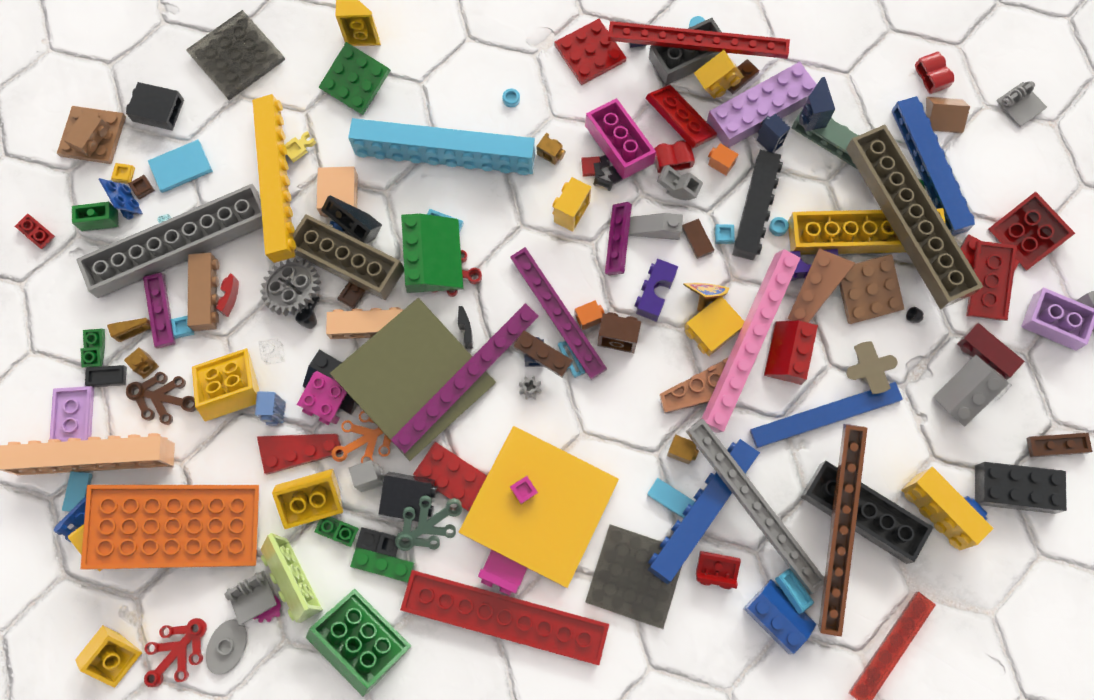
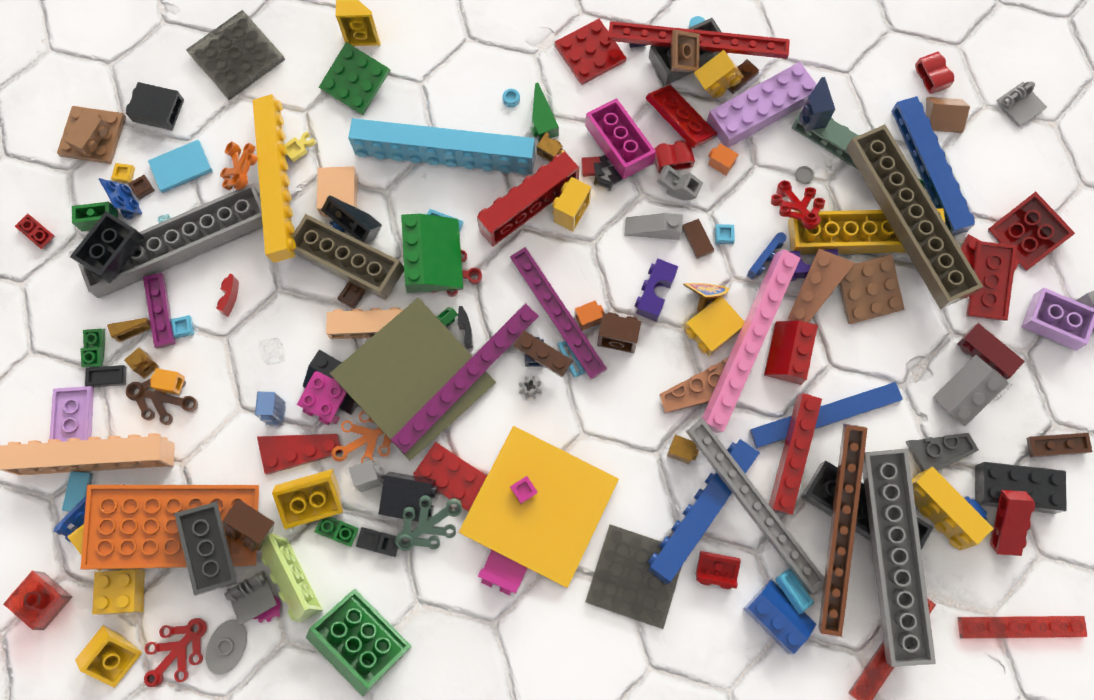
medium nougat brick [187,252,219,331] -> none
yellow slope [192,348,260,422] -> none
light grey gear [260,258,321,316] -> none
black bar [295,296,320,329] -> none
green plate [350,547,415,583] -> none
red plate [400,570,609,666] -> none
magenta plate [605,202,632,276] -> none
medium azure tile [647,478,695,518] -> none
black brick [732,149,783,260] -> none
dark blue brick [756,114,790,153] -> none
medium azure tile [769,217,789,236] -> none
dark tan piece [846,341,898,394] -> none
black hinge [906,307,924,323] -> none
none -> clear red brick [3,570,73,630]
none -> black brick [70,211,145,284]
none -> yellow brick [92,569,145,615]
none -> light orange brick [150,368,185,395]
none -> dark grey brick [174,502,237,596]
none -> orange plant [220,141,258,191]
none -> reddish brown brick [222,499,275,552]
none -> green plate [436,306,458,326]
none -> red brick [477,152,579,247]
none -> green slope [530,83,559,142]
none -> medium nougat slope [671,30,700,72]
none -> blue plate [746,232,787,280]
none -> red brick [769,393,822,515]
none -> red plant [770,180,825,229]
none -> light grey piece [795,166,814,184]
none -> light grey brick [862,448,936,667]
none -> dark grey wing [905,433,979,472]
none -> clear red plate [957,616,1088,638]
none -> red brick [990,490,1035,556]

